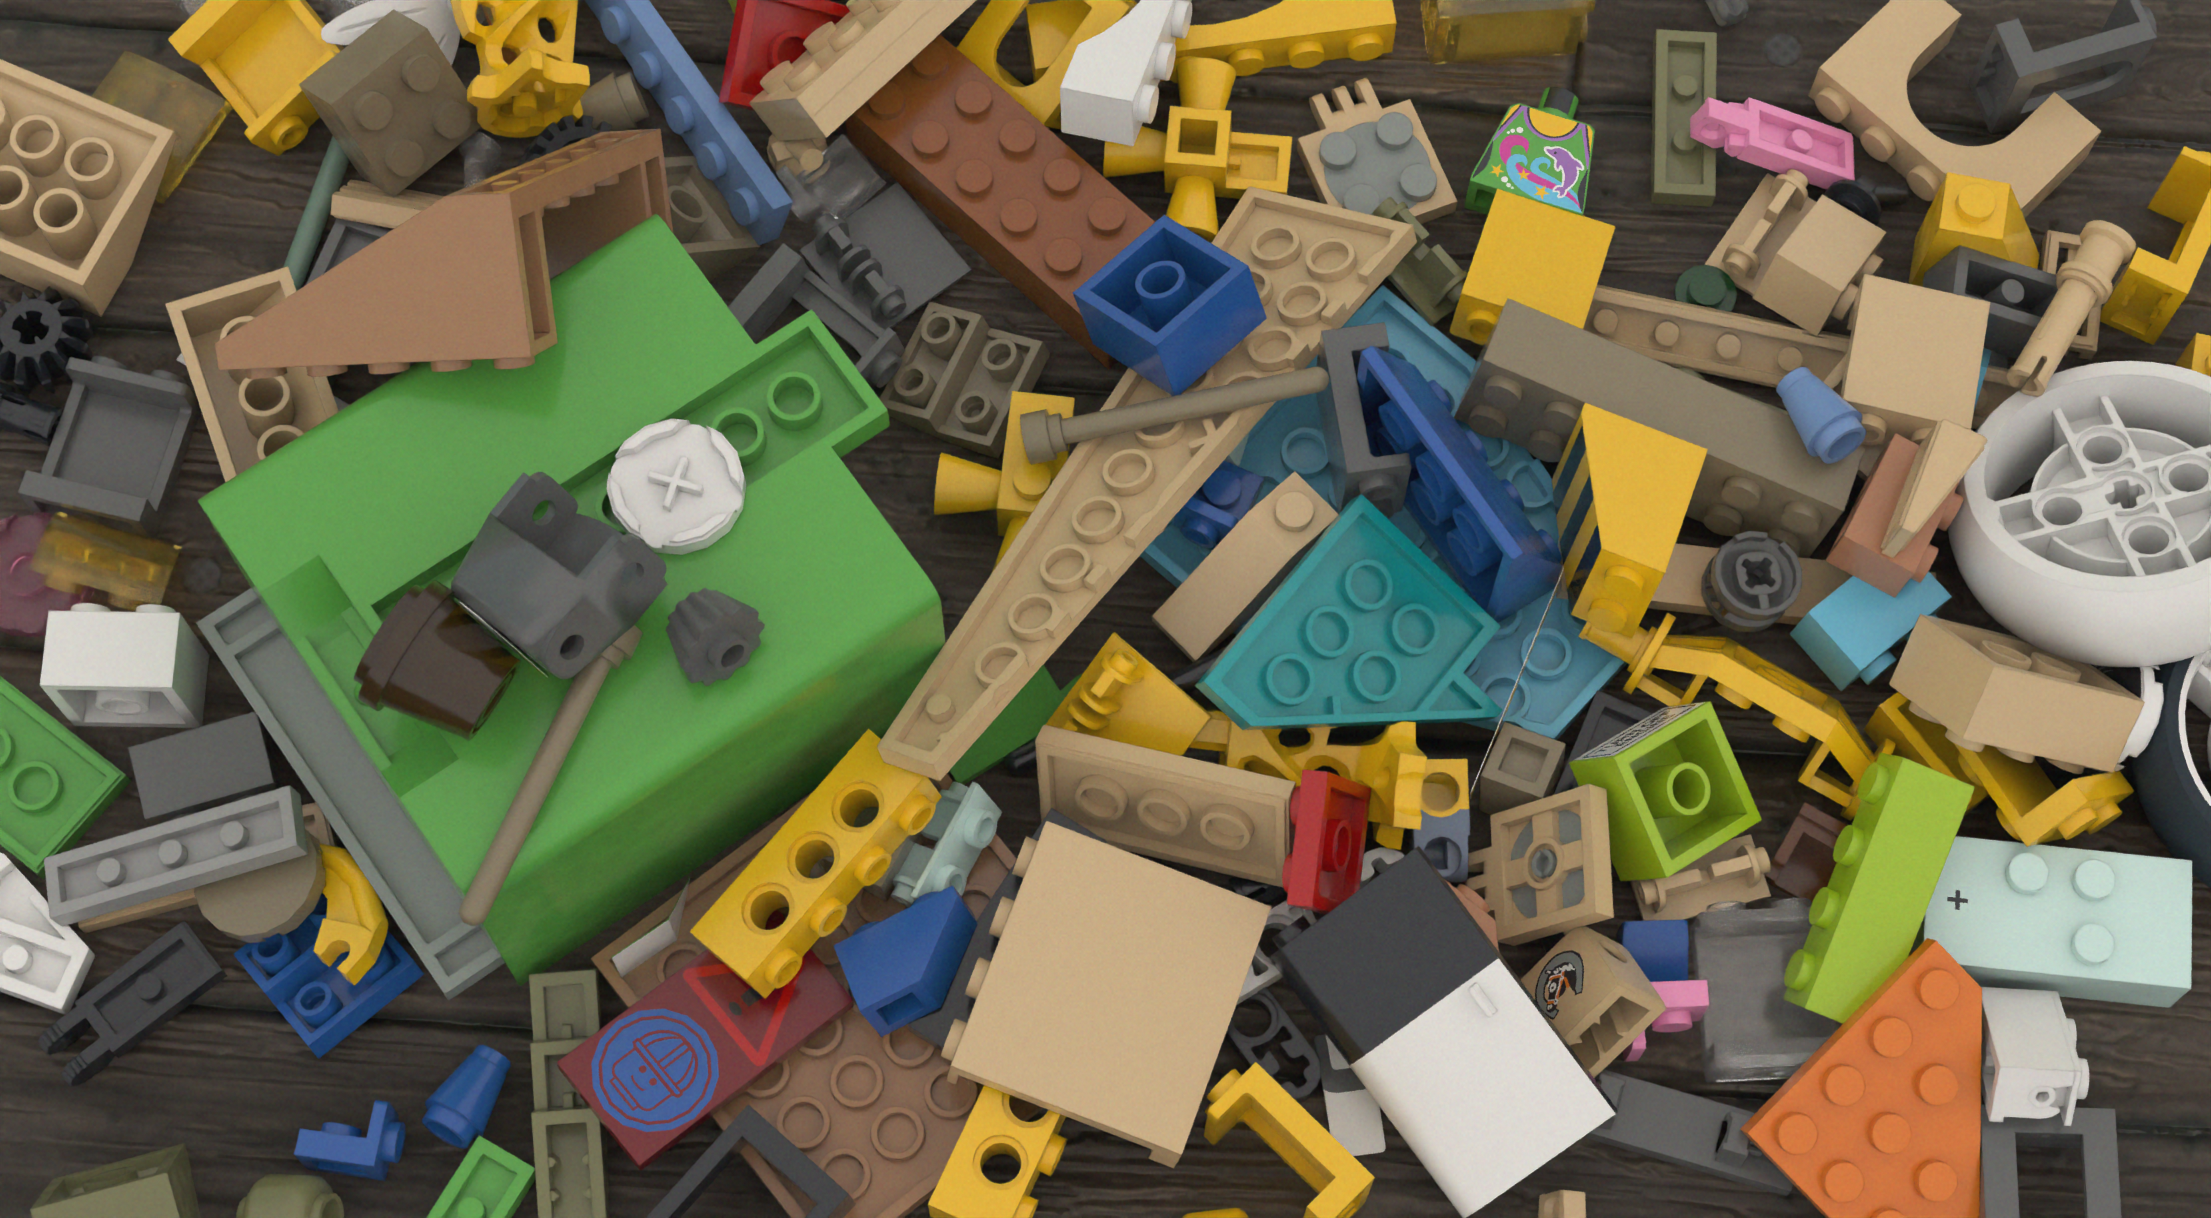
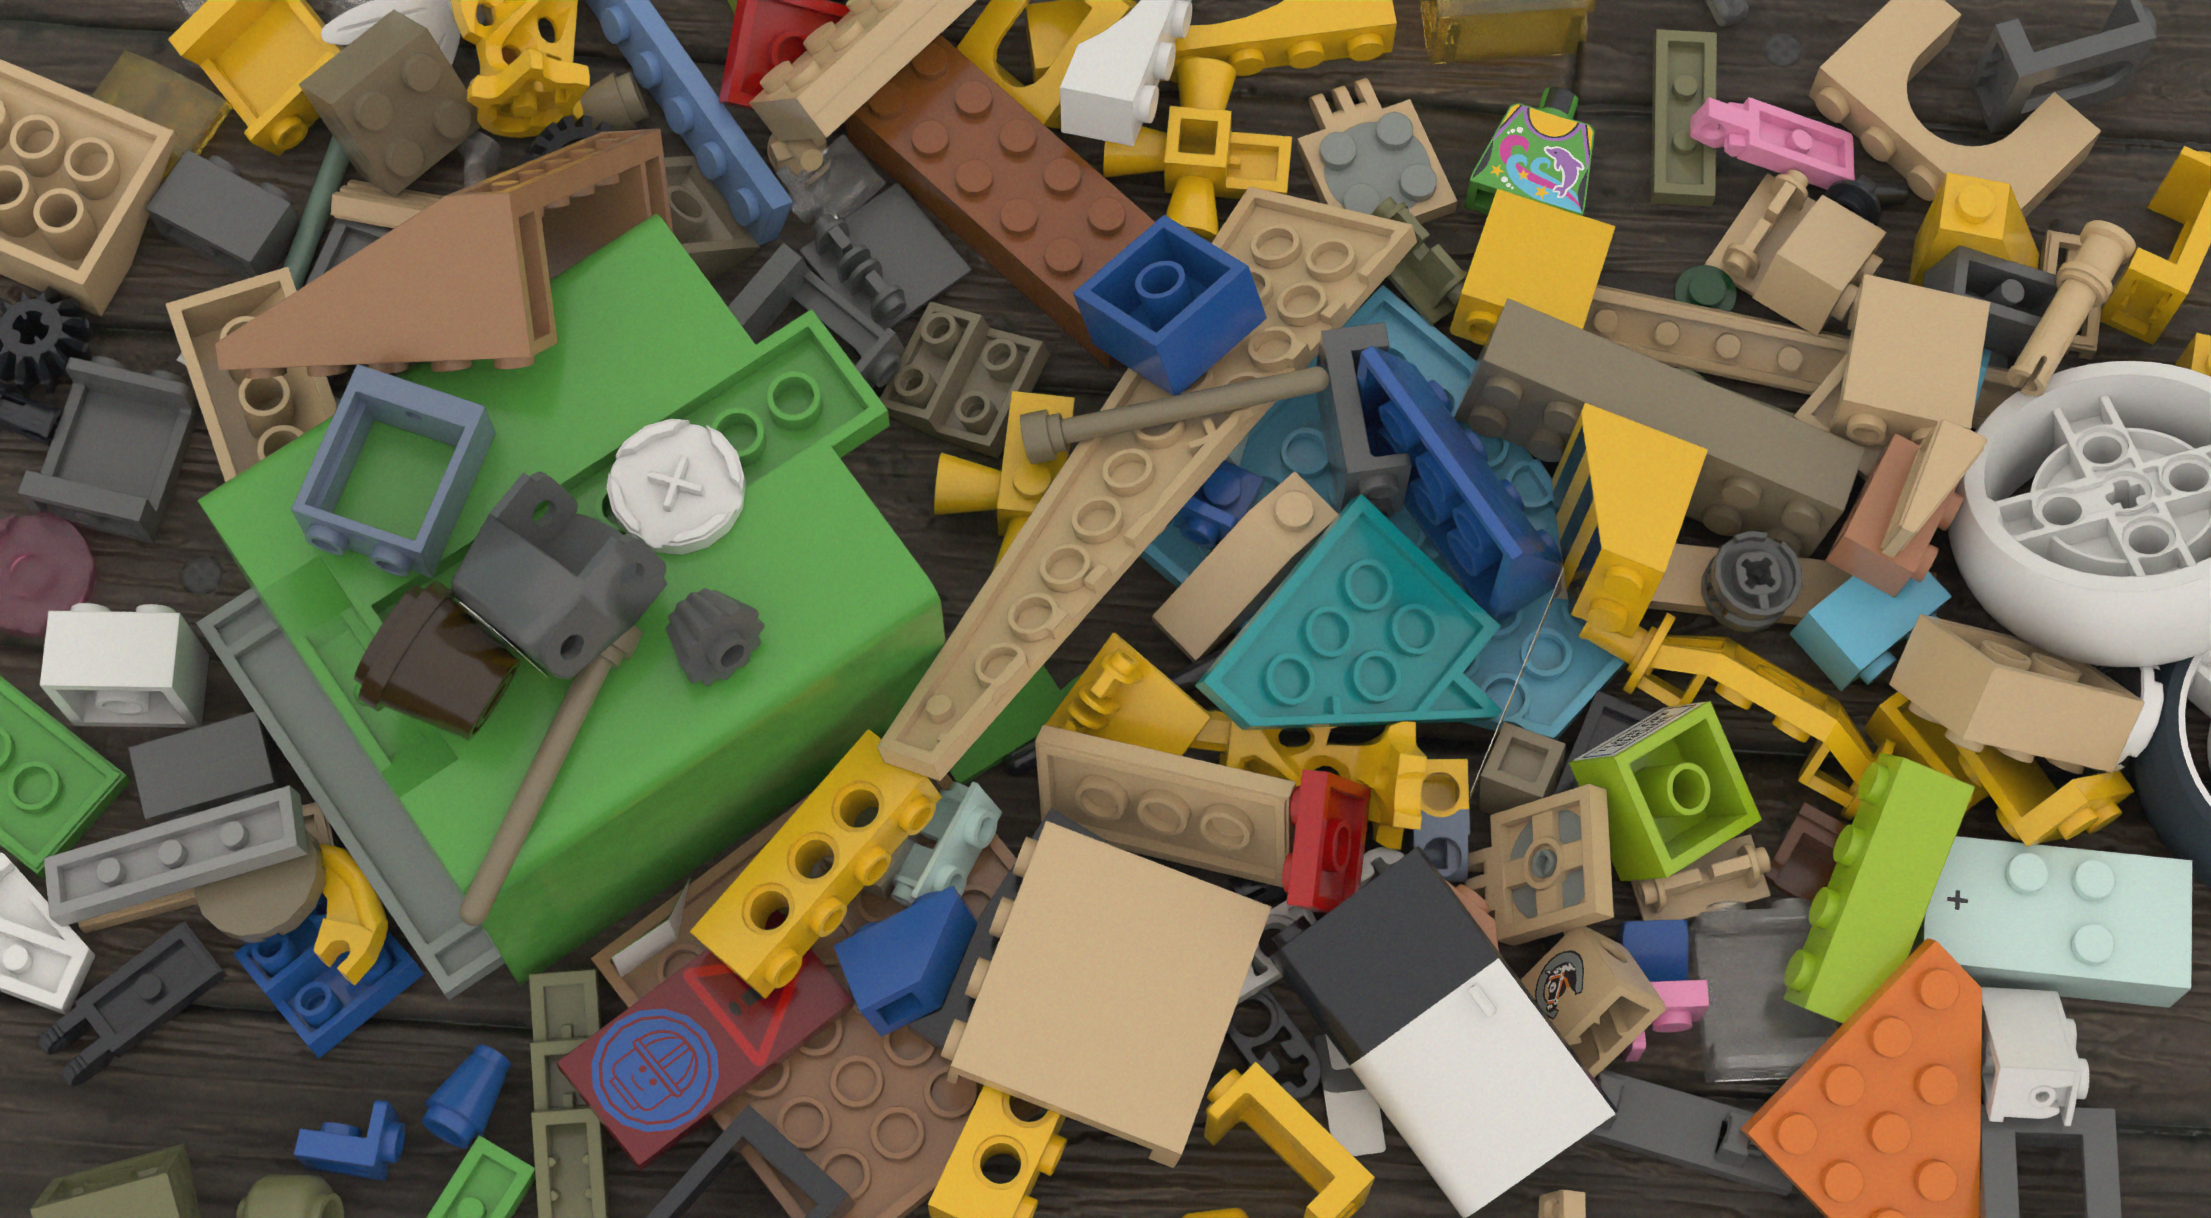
clear yellow slope [30,511,183,611] -> none
medium blue cone [1776,367,1866,464] -> none
none -> dark grey brick [146,150,300,279]
none -> sand blue window [291,364,496,578]

